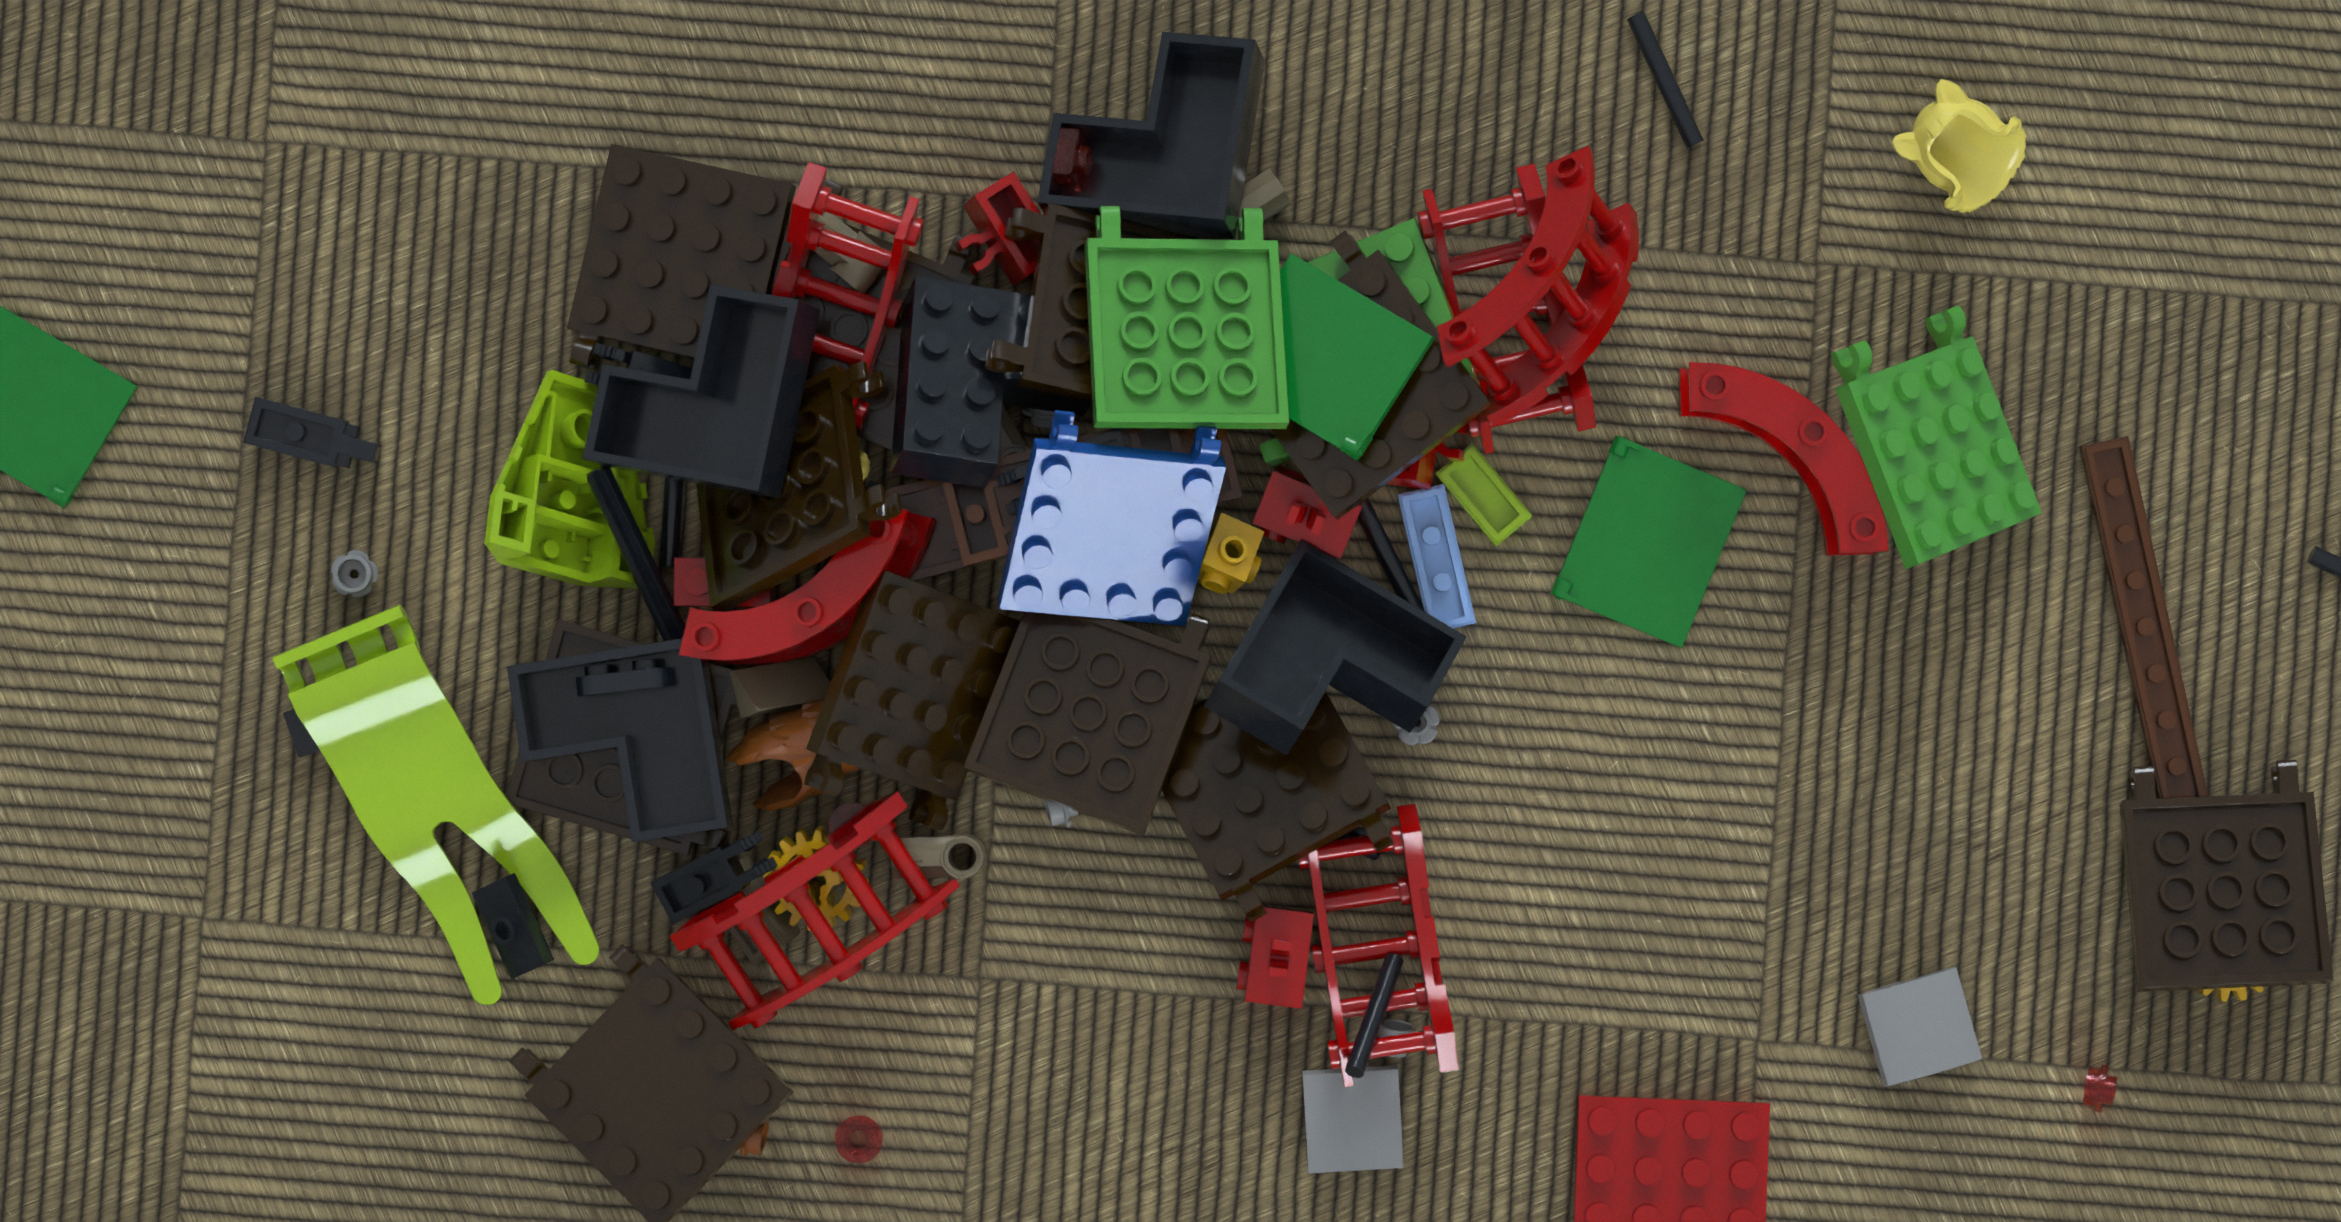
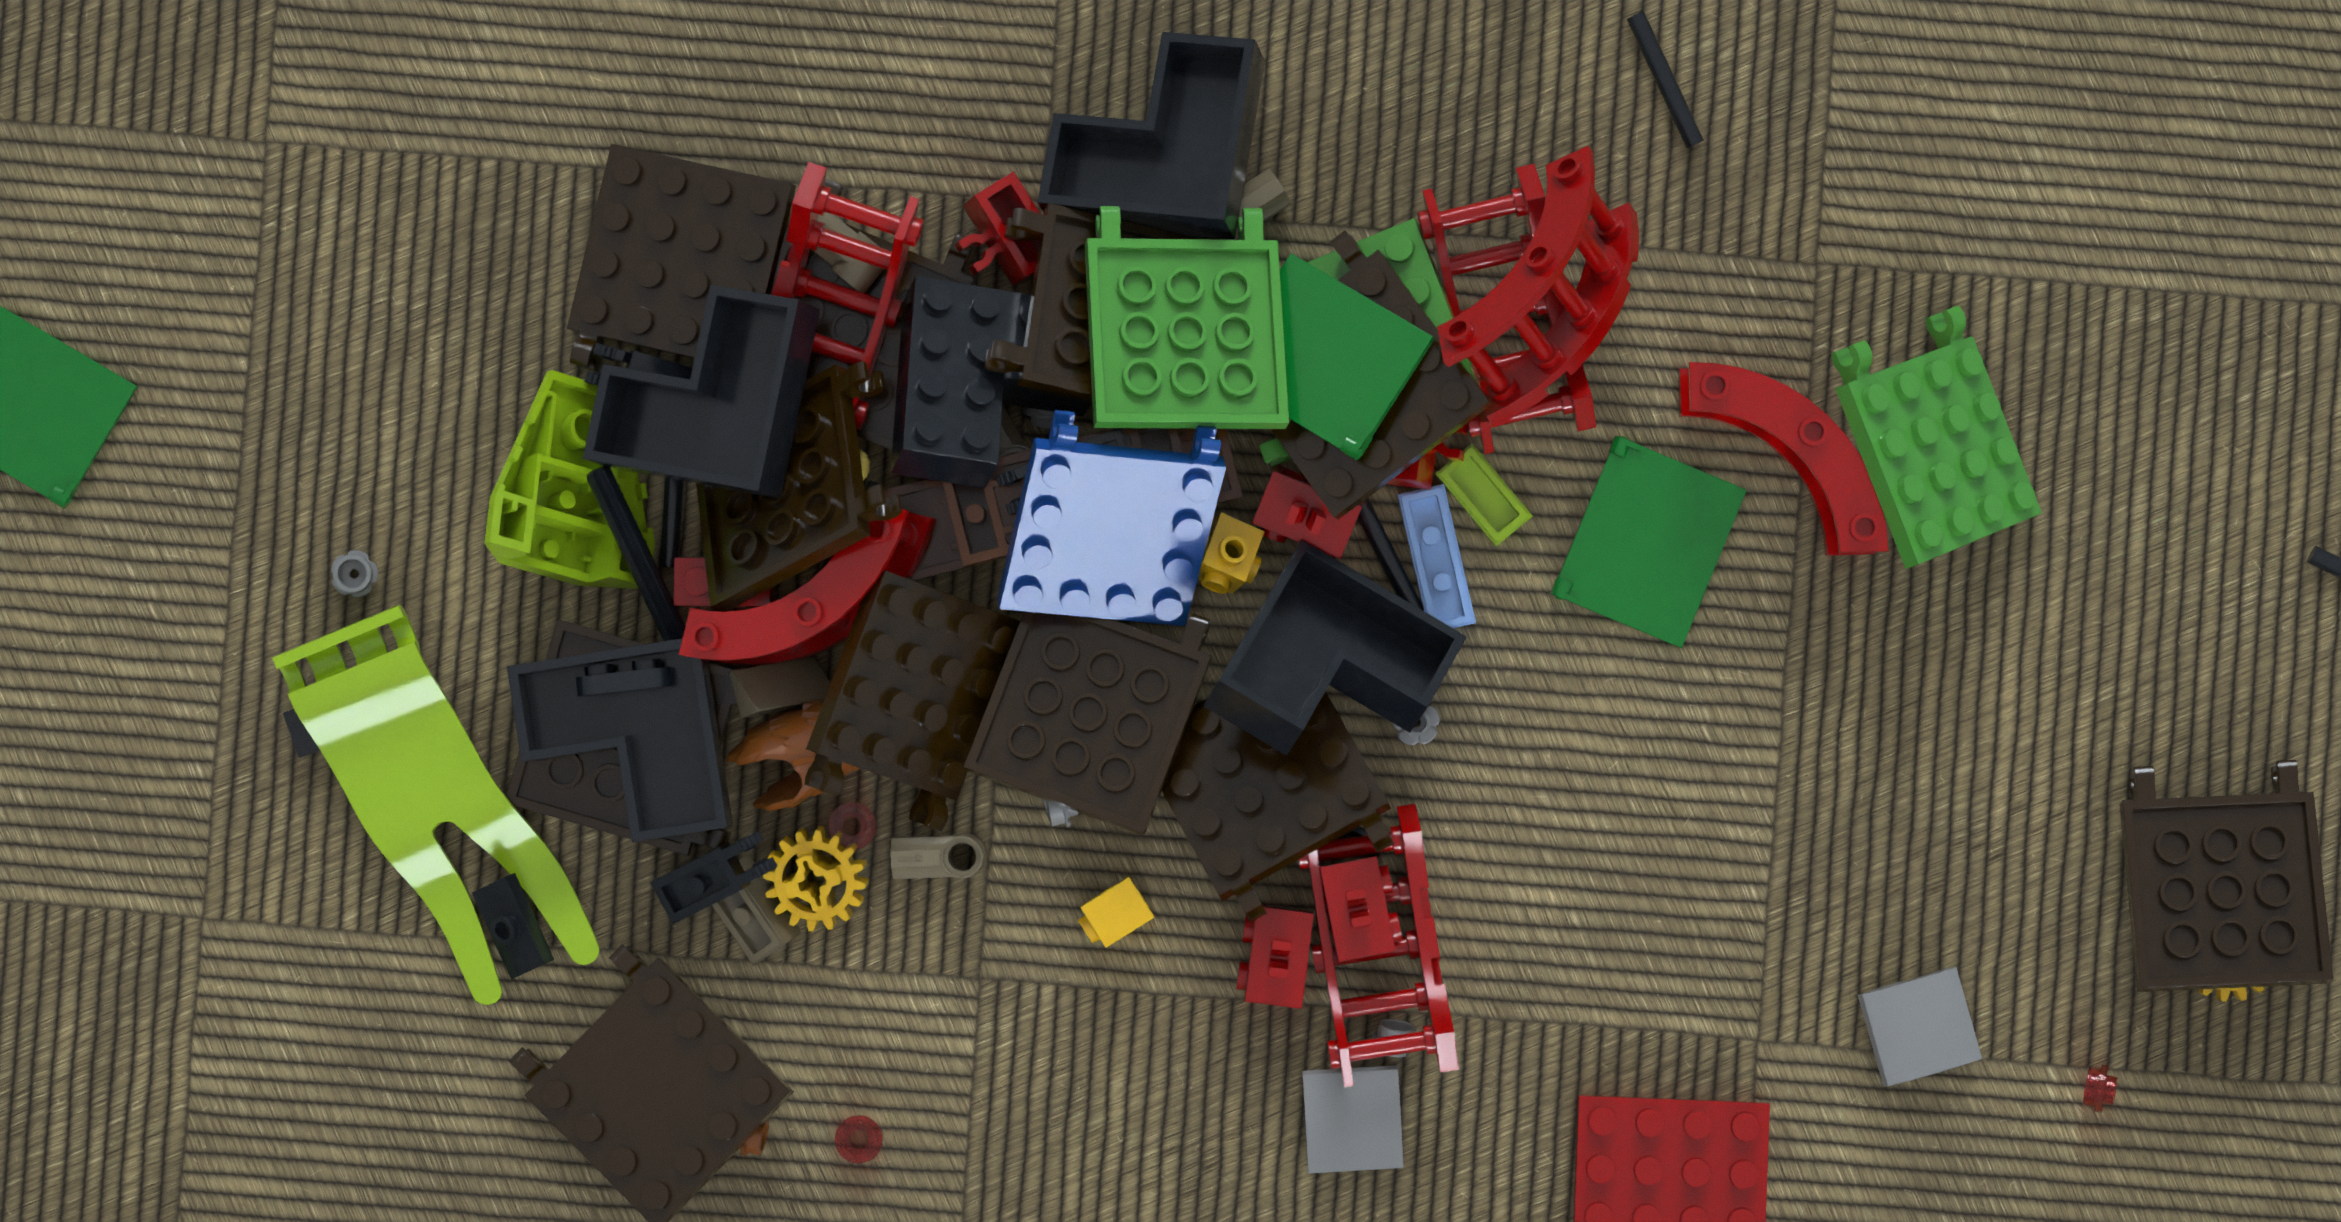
black hinge [243,397,382,468] -> none
red fence [669,791,960,1030] -> none
clear red plate [1052,128,1093,191] -> none
black bar [1345,953,1403,1078] -> none
light yellow hair [1891,79,2026,213] -> none
reddish brown tile [2079,436,2208,799] -> none
none -> yellow brick [1078,875,1155,948]
none -> red brick [1320,856,1402,963]

